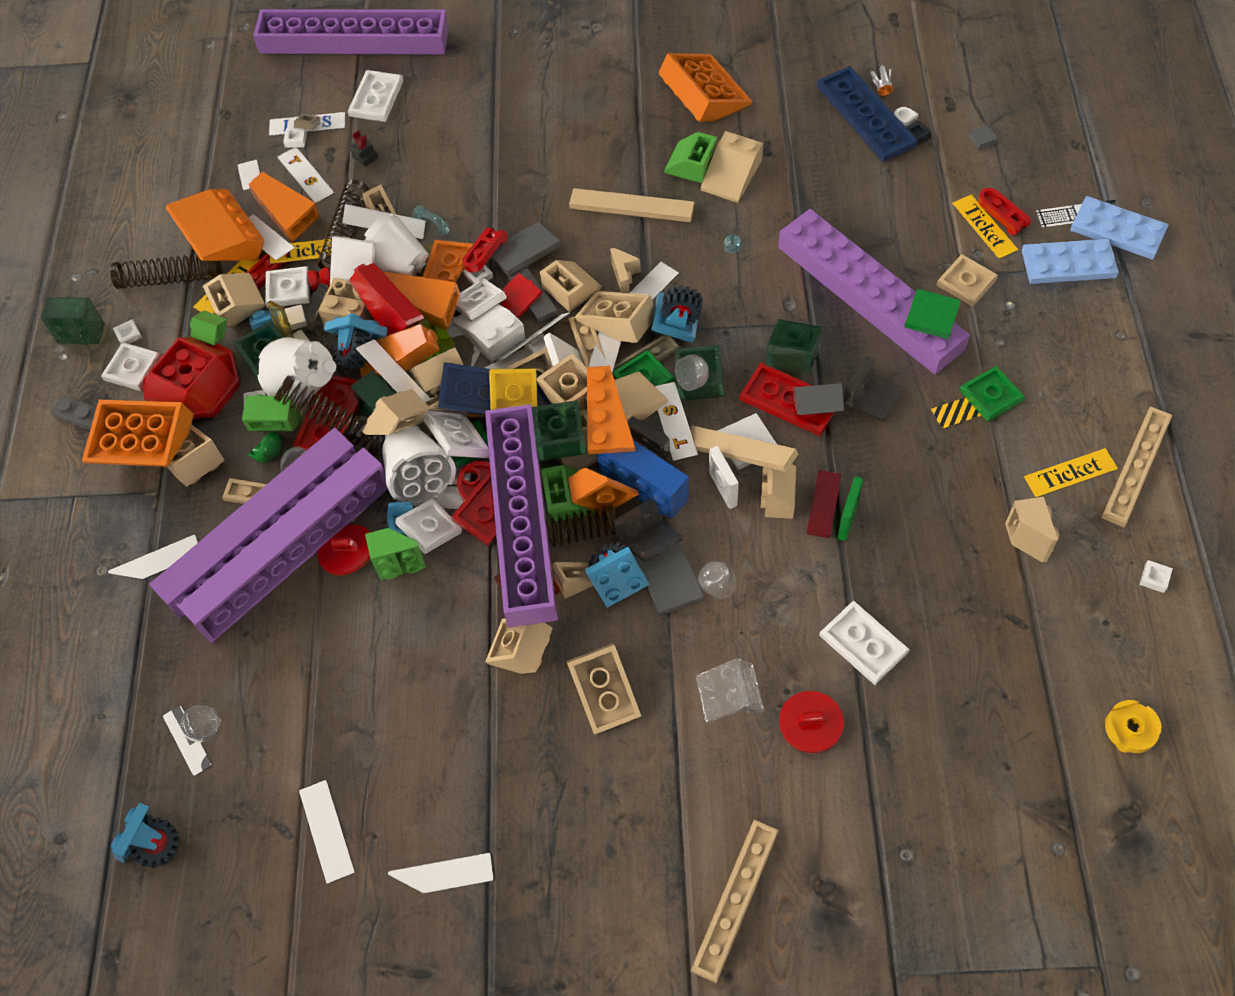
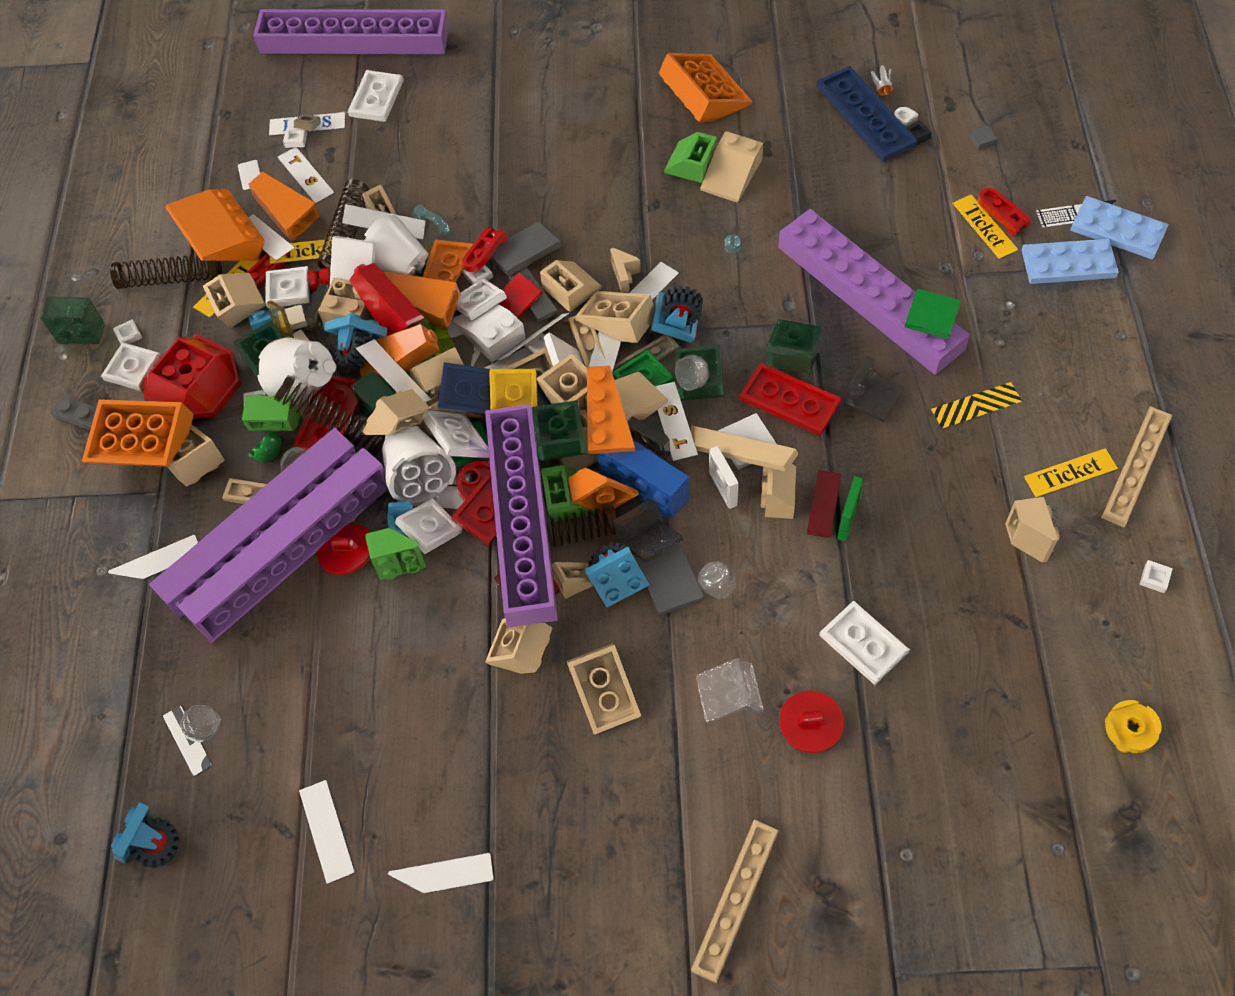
bright green brick [190,310,227,345] -> none
pearl dark grey piece [350,130,378,167] -> none
tan tile [569,188,694,222] -> none
dark grey brick [793,383,844,415] -> none
tan tile [936,254,998,307] -> none
green tile [959,366,1025,422] -> none

